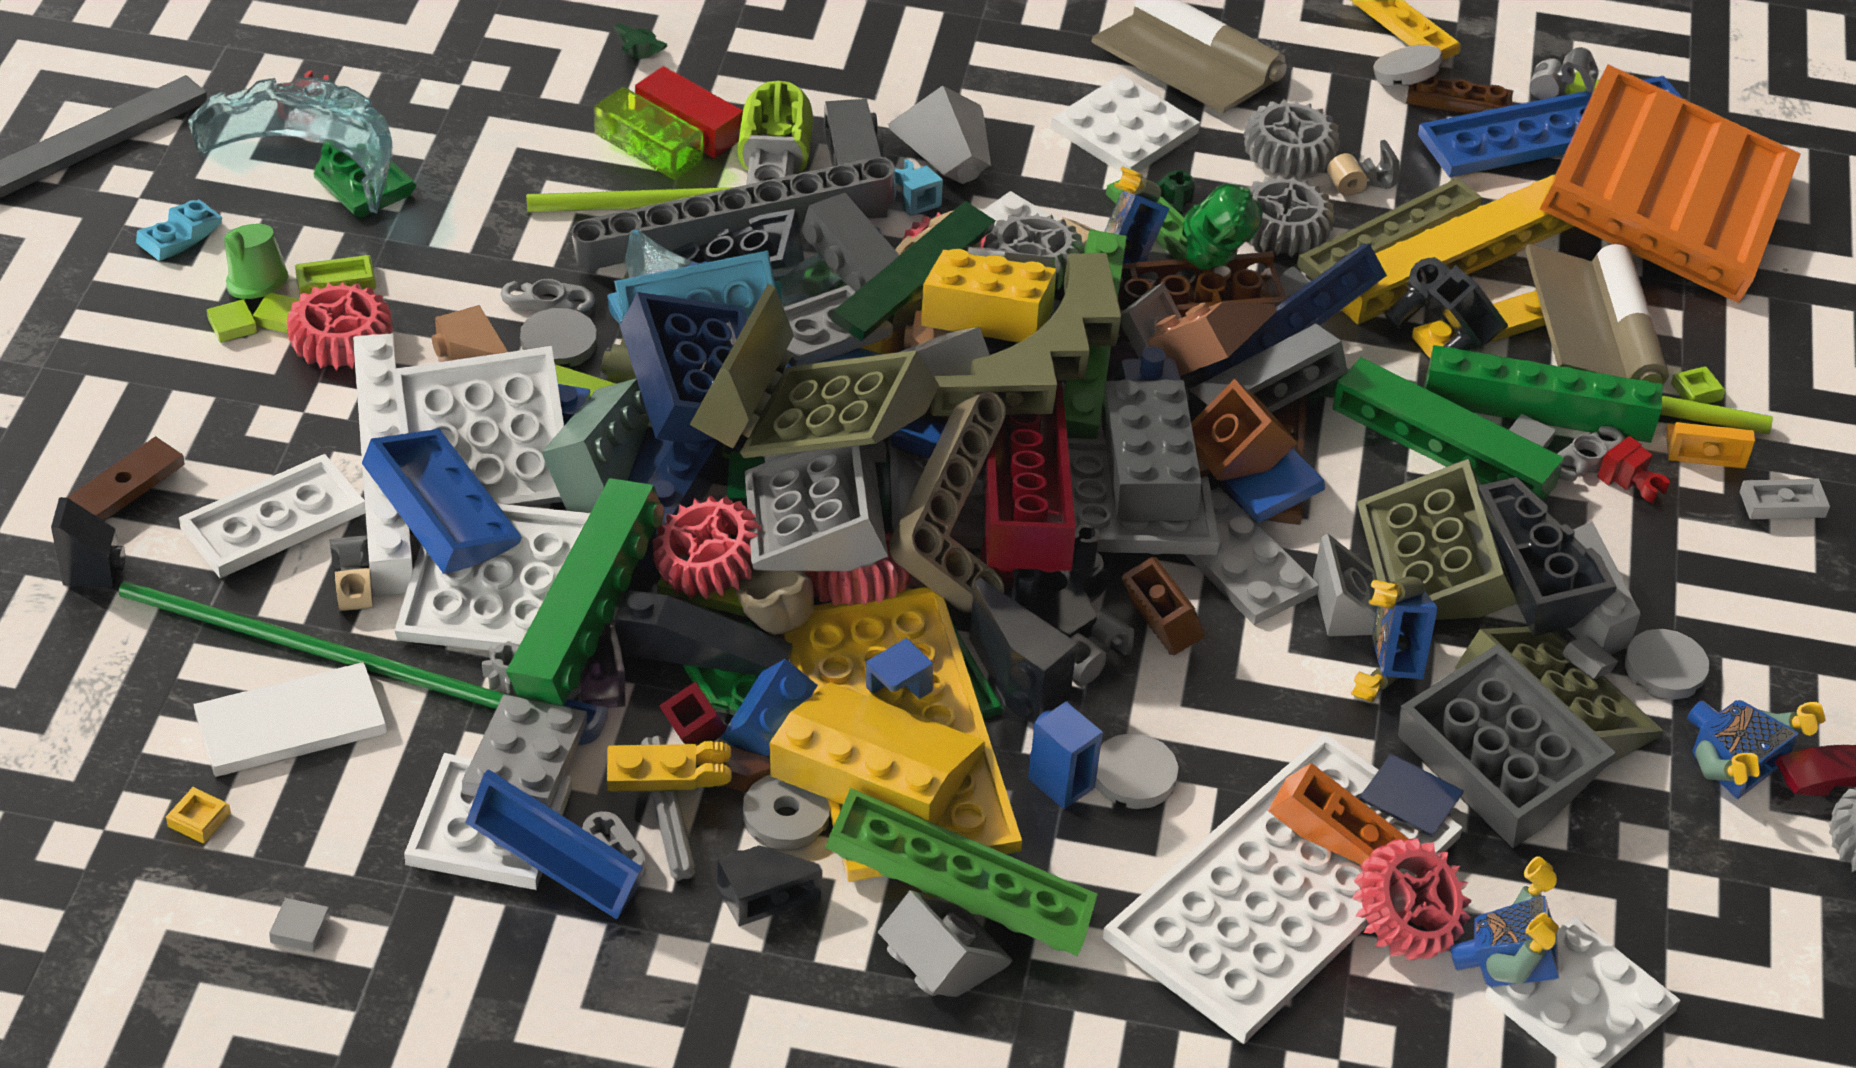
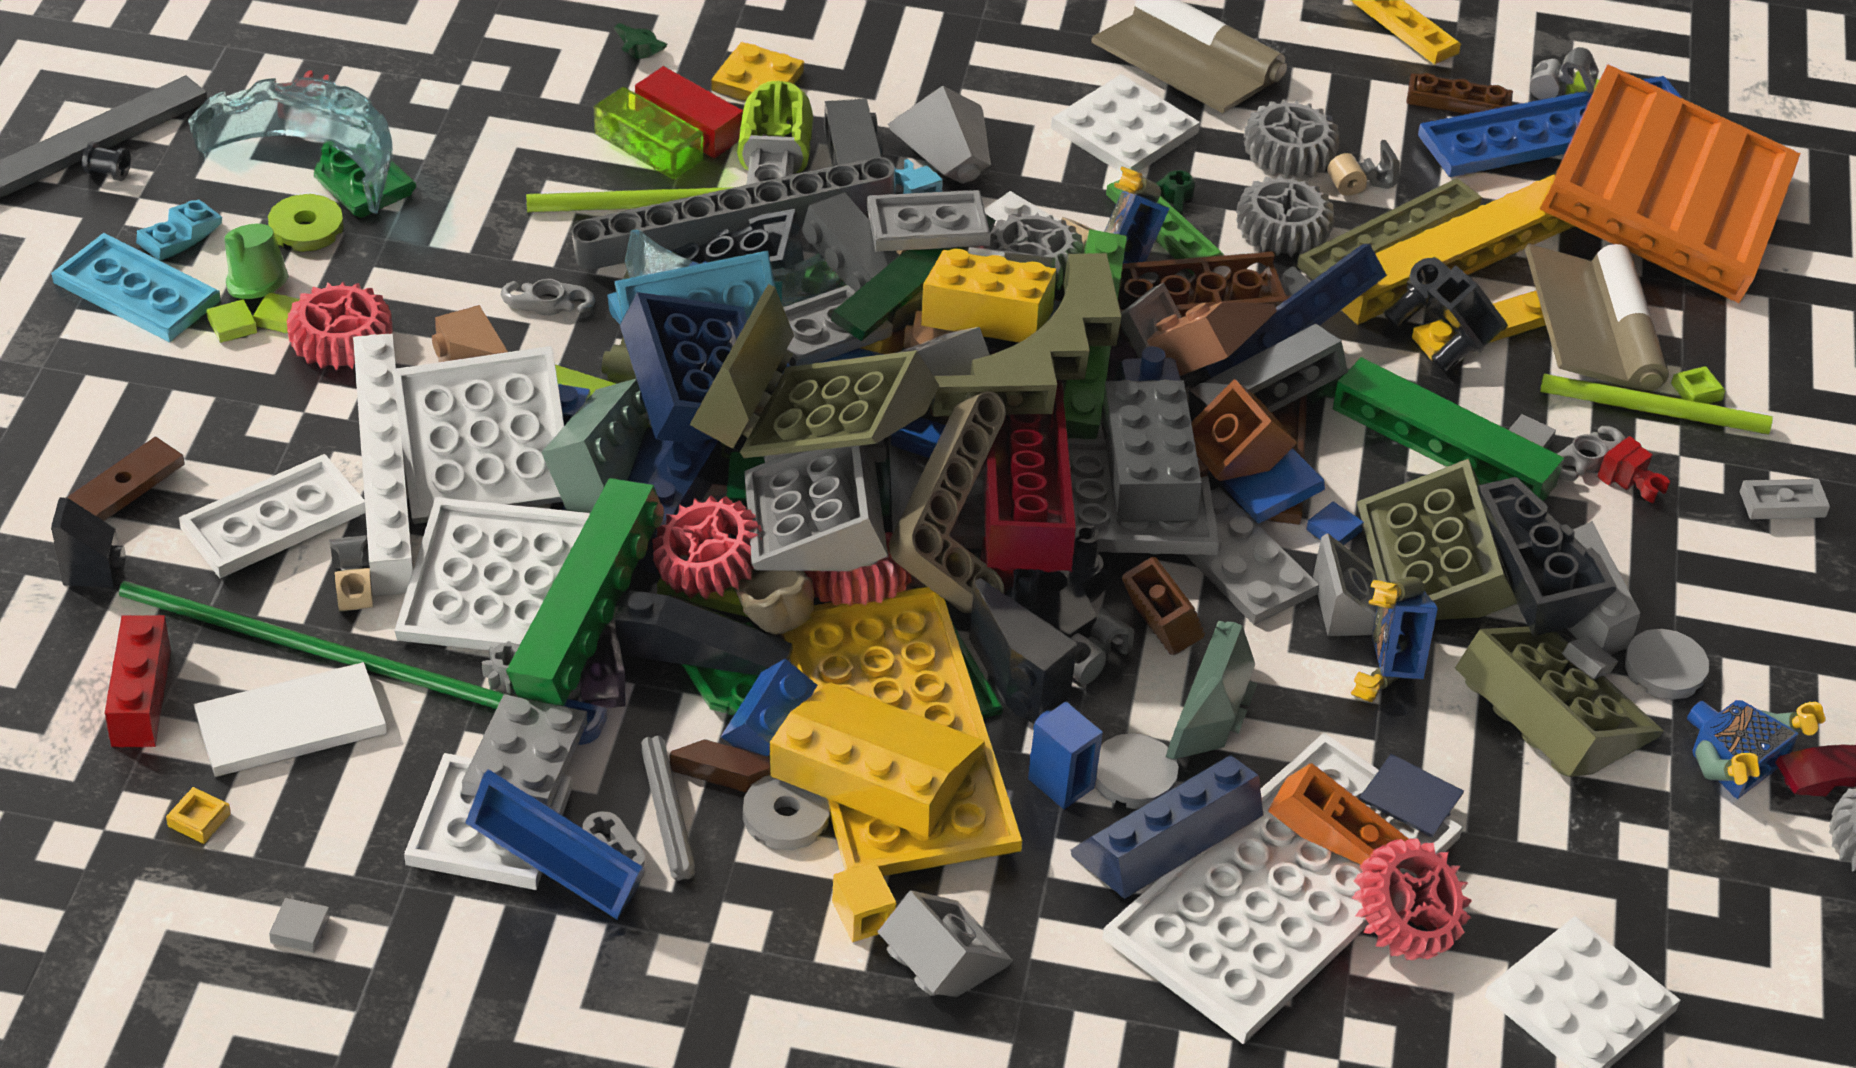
lime tile [294,255,376,295] -> none
blue slope [362,429,522,574] -> none
light grey tile [520,308,597,367] -> none
yellow hinge [607,741,731,792] -> none
dark red brick [659,682,727,744] -> none
black slope [717,845,823,926] -> none
bright green plate [825,788,1097,956] -> none
blue panel [866,638,933,699] -> none
green helmet [1182,183,1263,270] -> none
light grey tile [1373,45,1443,86] -> none
dark grey slope [1398,644,1616,848] -> none
green brick [1424,345,1663,443] -> none
torso [1450,856,1559,987] -> none
light orange panel [1665,422,1755,469] -> none
none -> medium azure tile [51,233,221,342]
none -> black bush [82,141,131,181]
none -> red brick [104,615,171,747]
none -> lime tile [268,194,344,252]
none -> yellow plate [711,41,804,101]
none -> yellow brick [832,862,896,943]
none -> light grey tile [867,190,990,252]
none -> dark blue slope [1070,755,1264,899]
none -> sand green wedge [1165,621,1258,759]
none -> blue tile [1306,501,1364,546]

